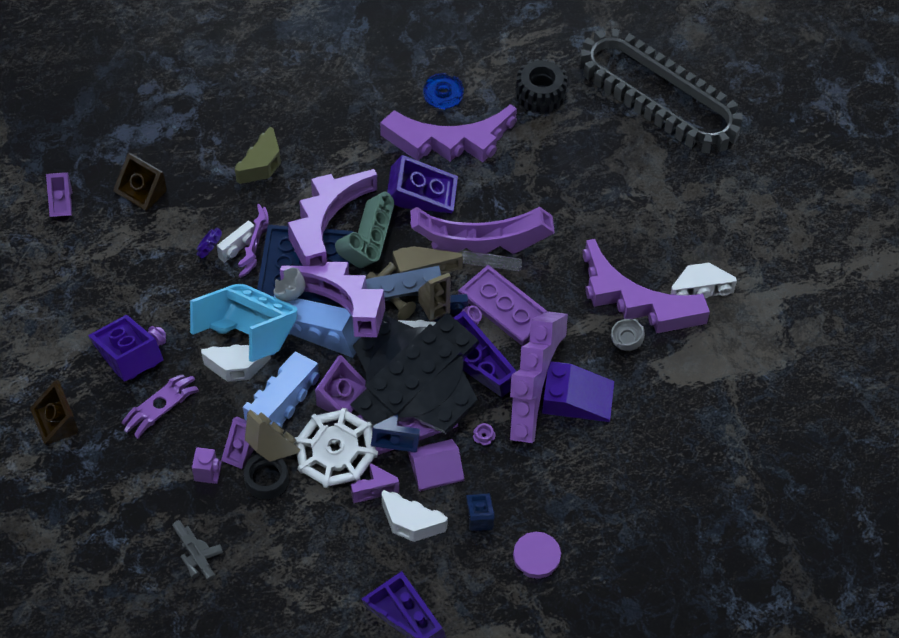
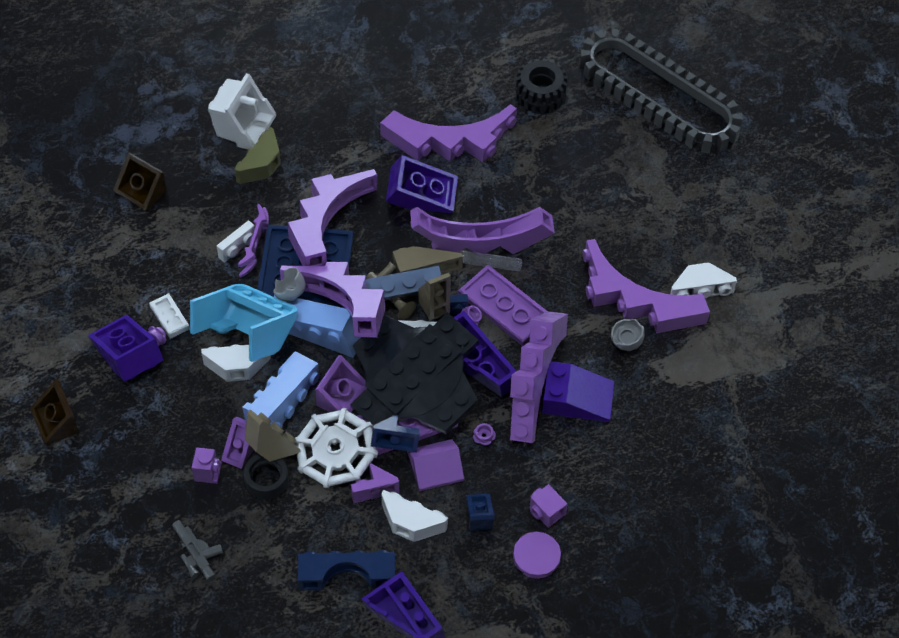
medium lavender slope [46,173,72,217] -> none
medium lavender piece [122,375,199,439] -> none
dark purple gear [196,228,222,258] -> none
sand green beam [335,192,394,268] -> none
clear blue tile [423,73,464,109] -> none
none -> white plate [149,294,190,339]
none -> white piece [208,74,276,150]
none -> dark blue arch [298,550,395,591]
none -> medium lavender brick [530,484,567,528]

